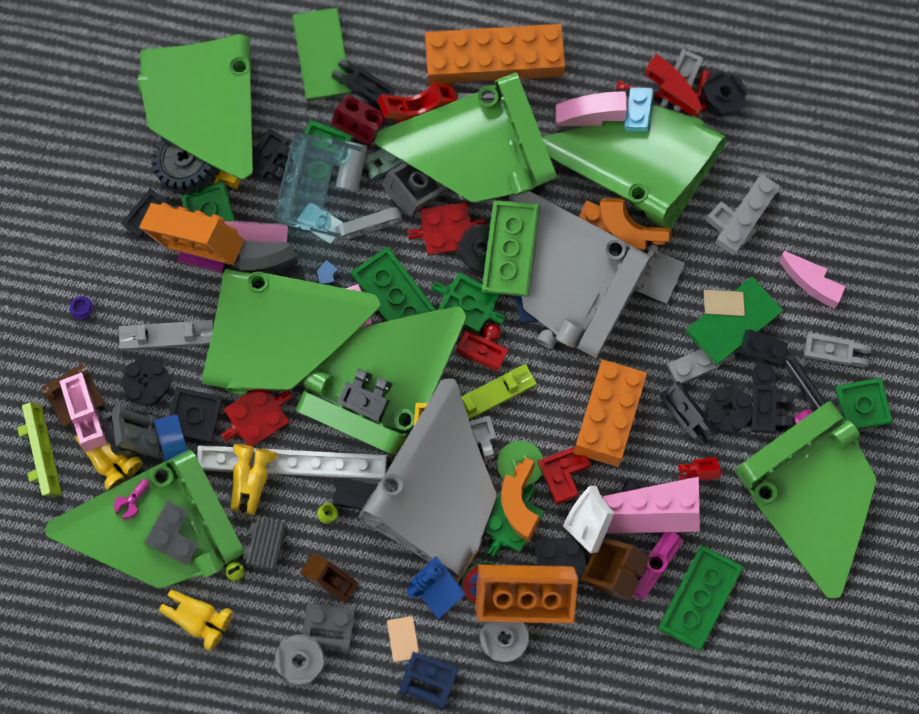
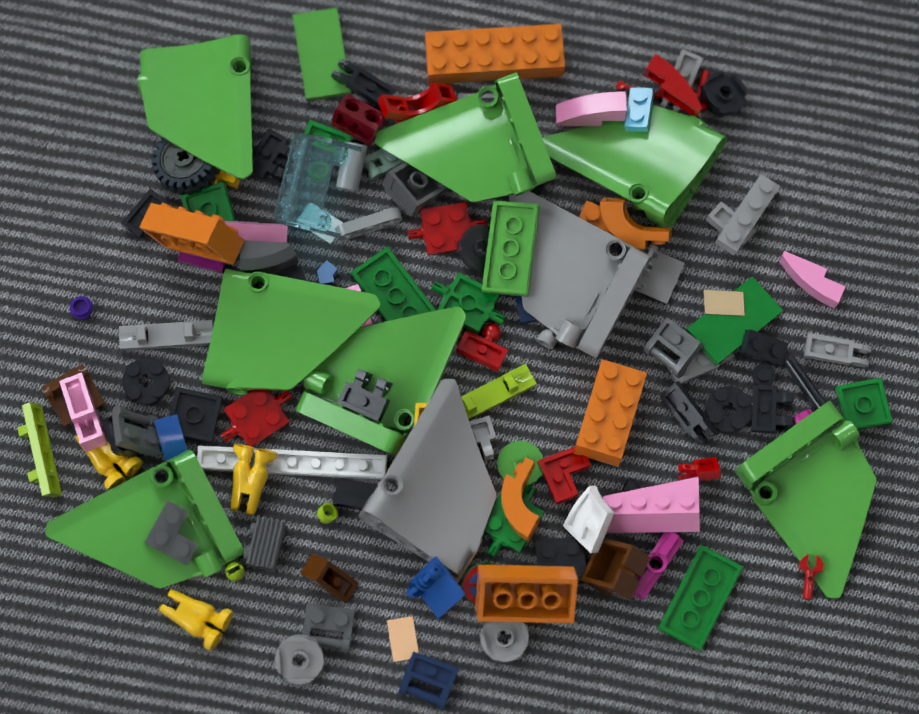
dark pink bar [114,479,150,520] -> none
none -> dark grey plate [644,317,704,378]
none -> red bar [798,554,824,600]

